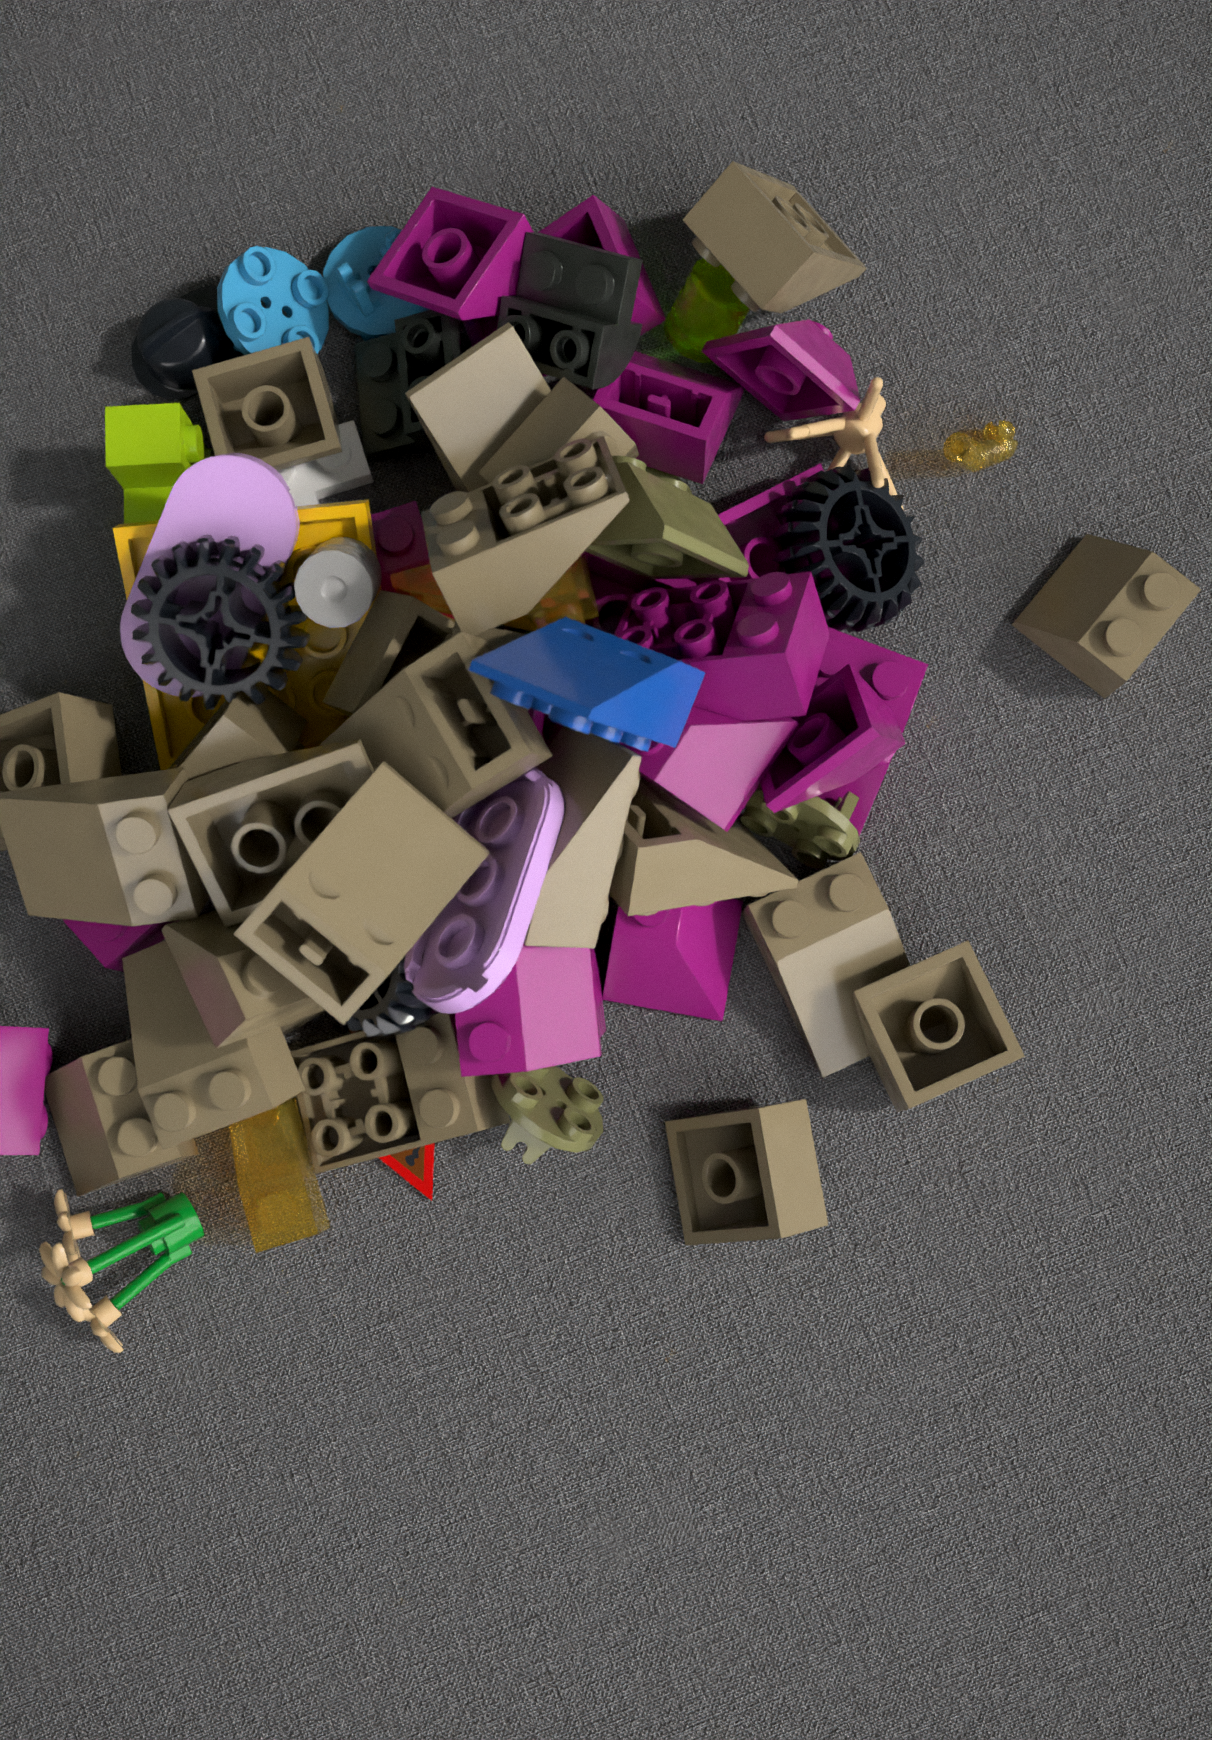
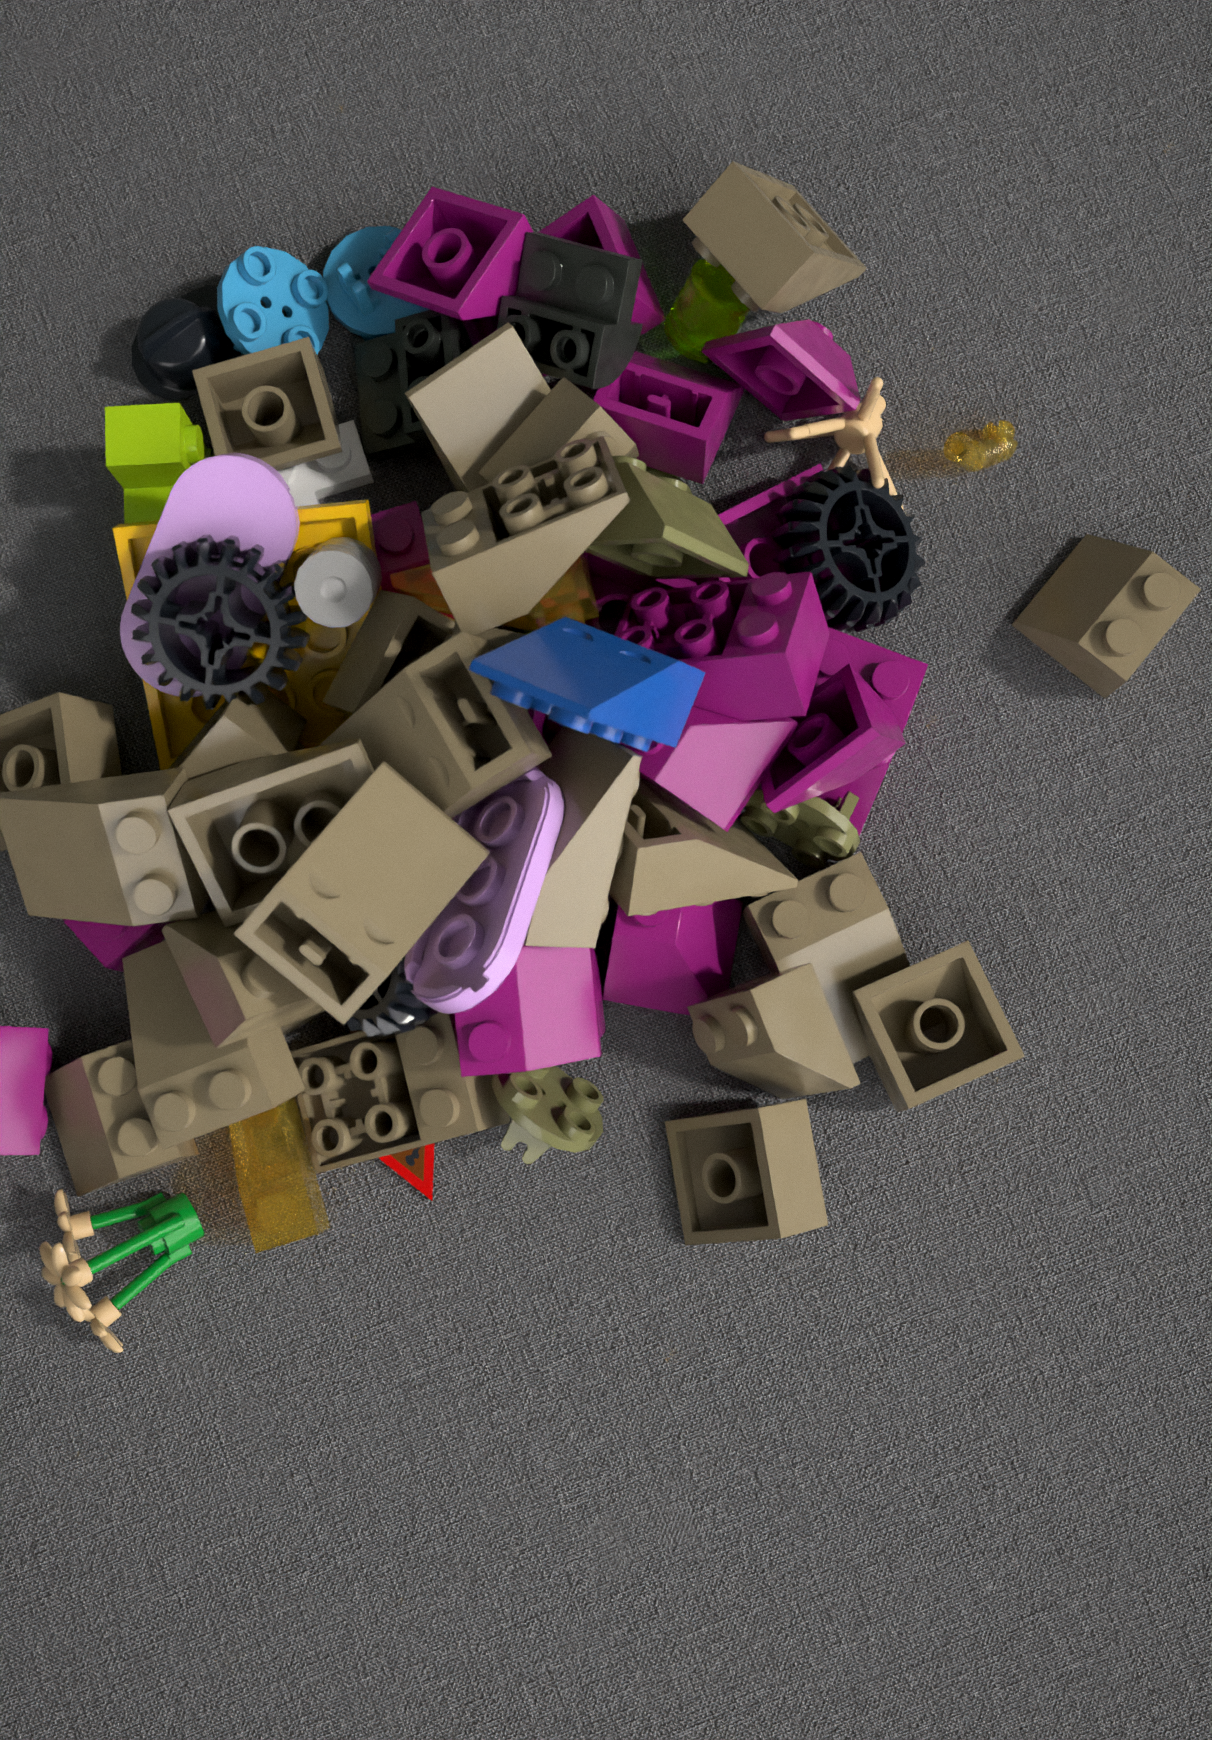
none -> dark tan slope [687,962,861,1099]

